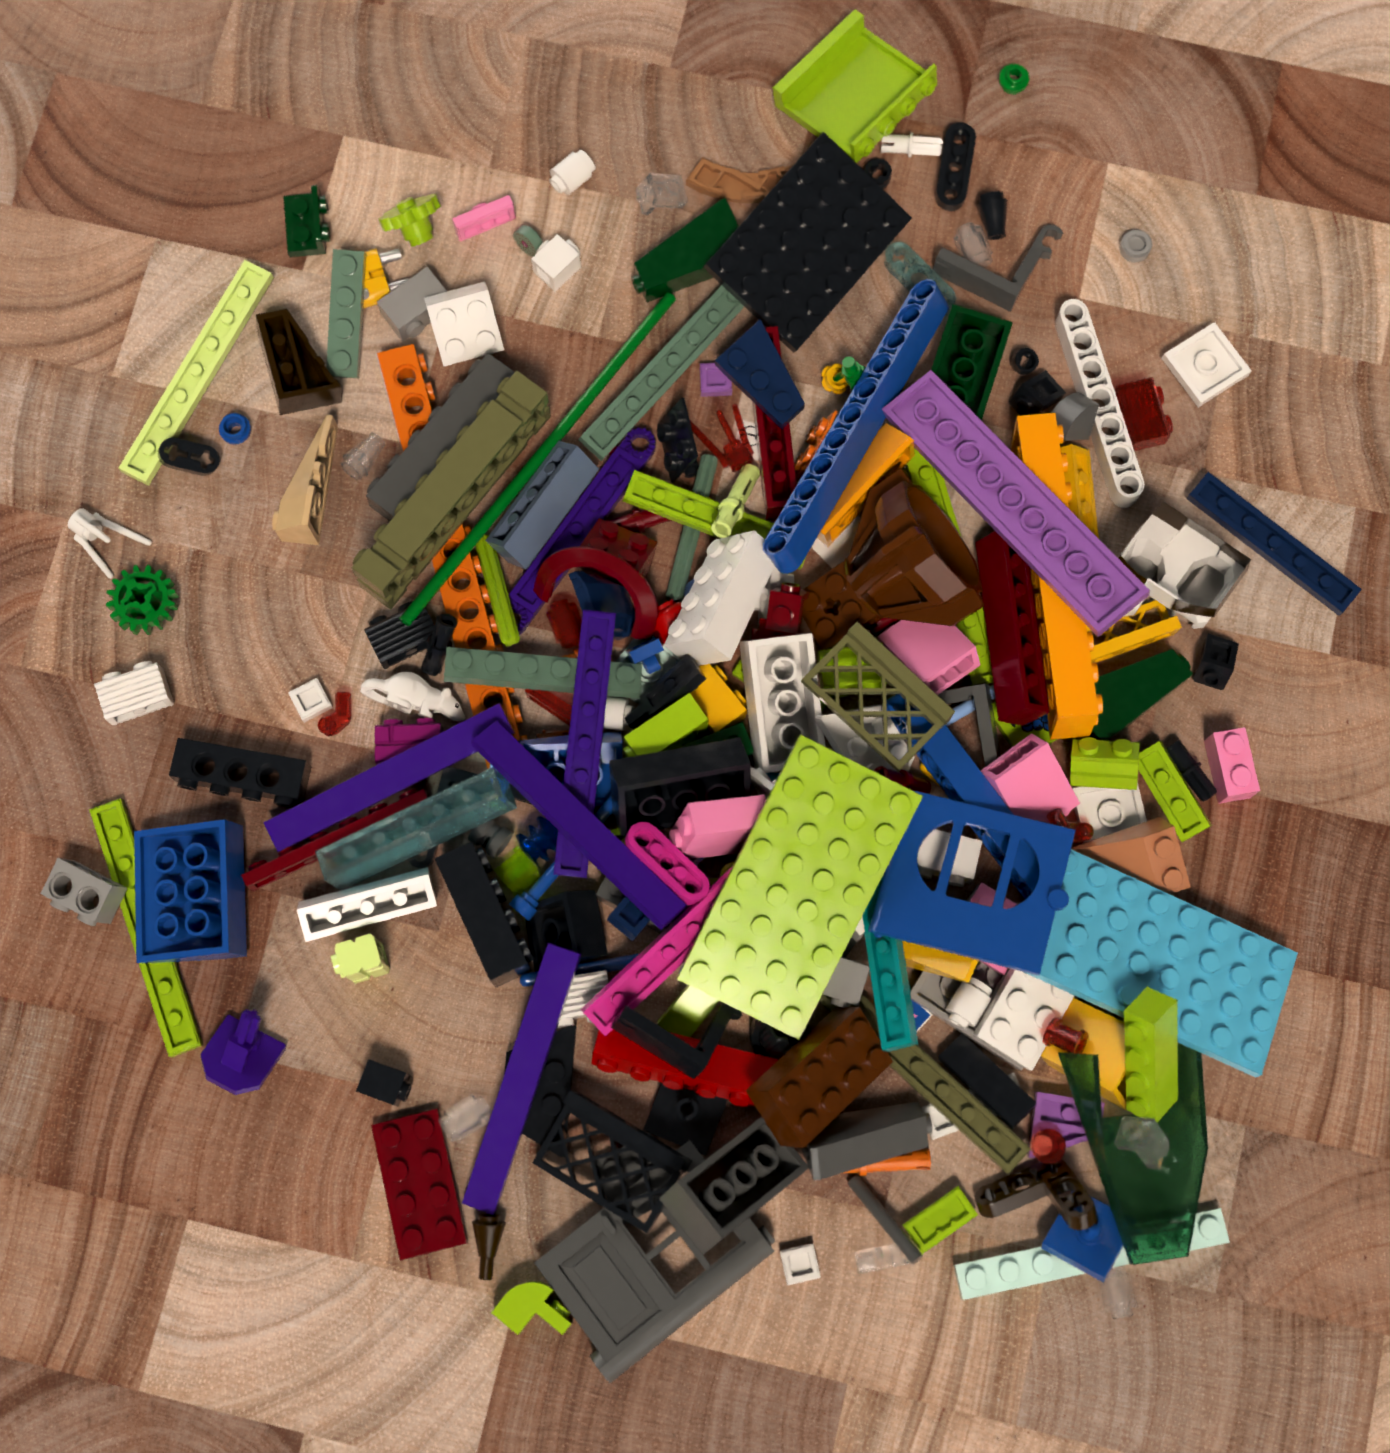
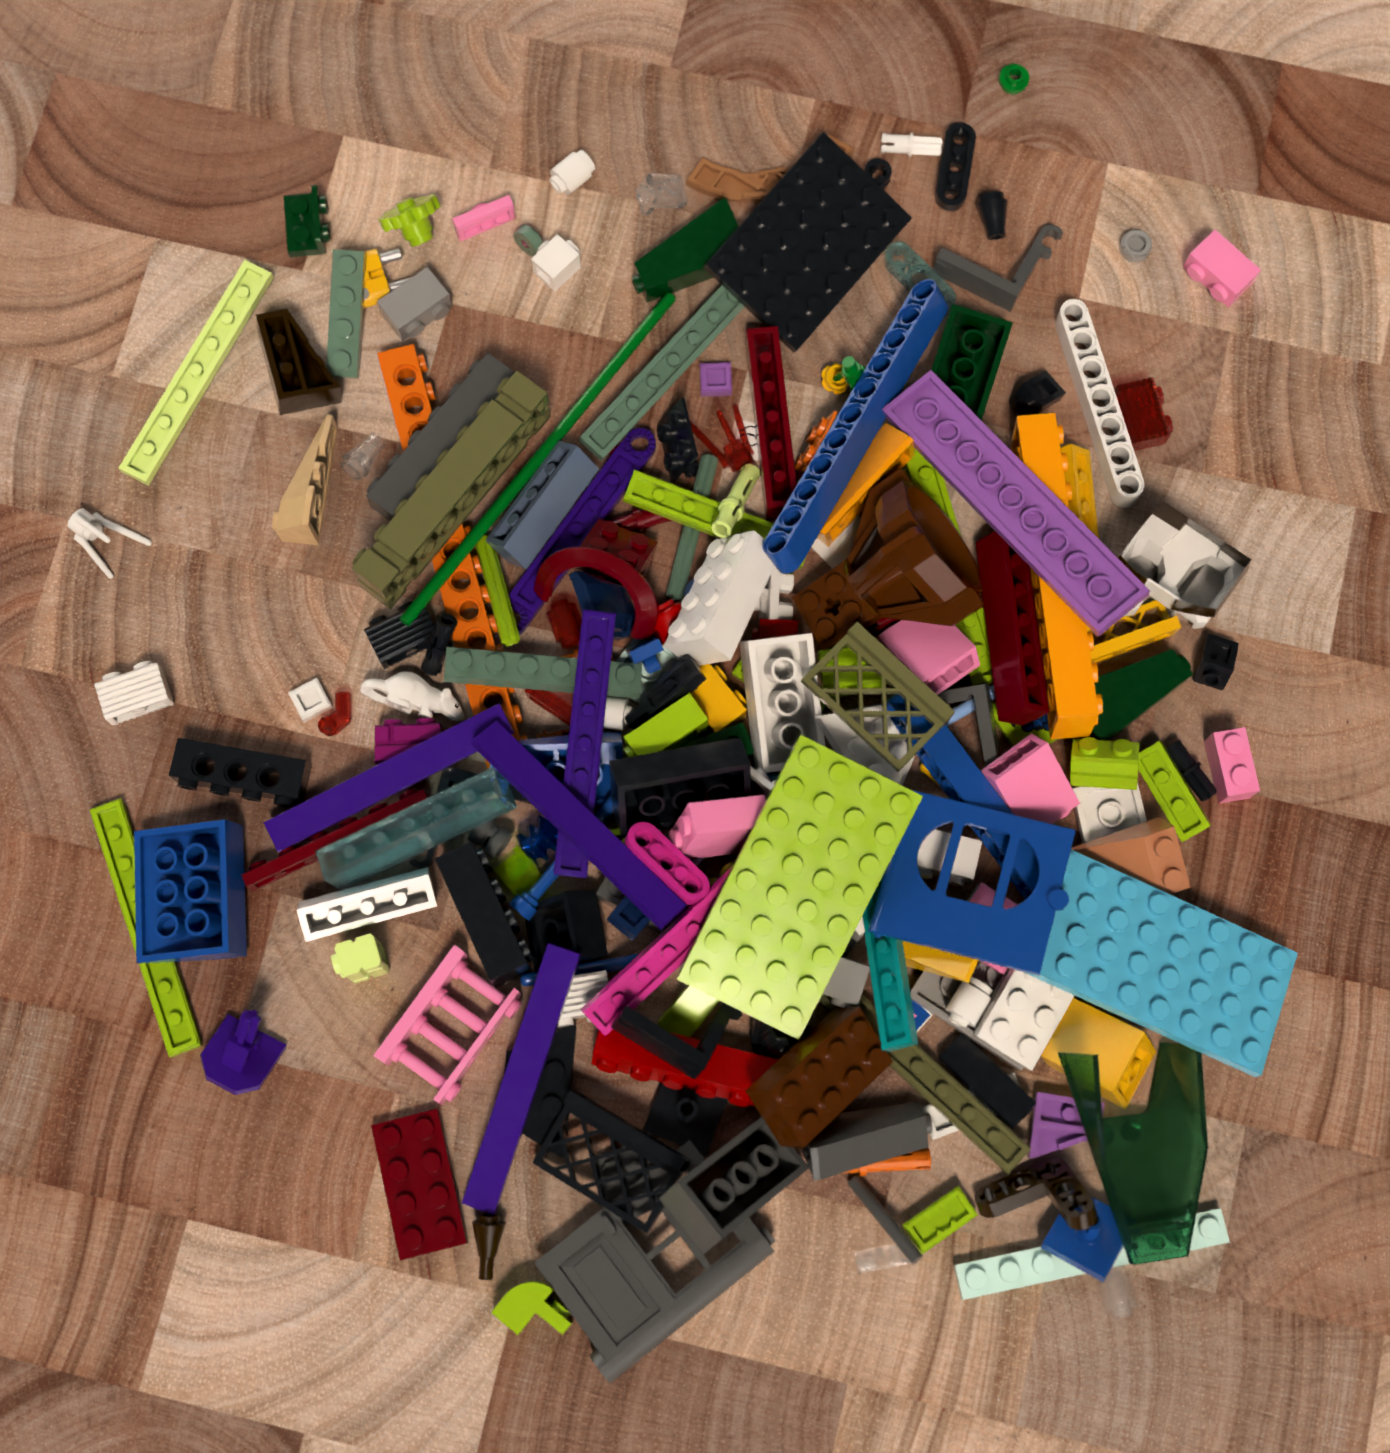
light grey brick [40,858,127,926] -> none
green gear [106,565,179,635] -> none
black beam [158,438,220,476] -> none
blue plate [219,413,251,445] -> none
black brick [356,1059,413,1107] -> none
white brick [424,281,504,366] -> none
clear brick [438,1094,491,1142] -> none
dark blue wing [715,319,805,429] -> none
dark red bracket [765,582,809,634] -> none
lime panel [773,9,937,163] -> none
white tile [779,1243,821,1285] -> none
dark red pin [874,766,931,794] -> none
clear brick [953,223,993,268] -> none
black hinge [1011,348,1039,375] -> none
clear red tile [1030,1129,1066,1164] -> none
clear red bush [1043,1017,1088,1059] -> none
clear red arm [1046,808,1094,843] -> none
dark grey brick [1051,392,1099,441] -> none
clear bracket [1114,1116,1169,1170] -> none
lime brick [1124,987,1178,1124] -> none
white plate [1161,322,1251,407] -> none
dark blue plate [1186,472,1362,616] -> none
none -> bright pink fence [373,945,522,1105]
none -> bright pink brick [1183,230,1261,307]

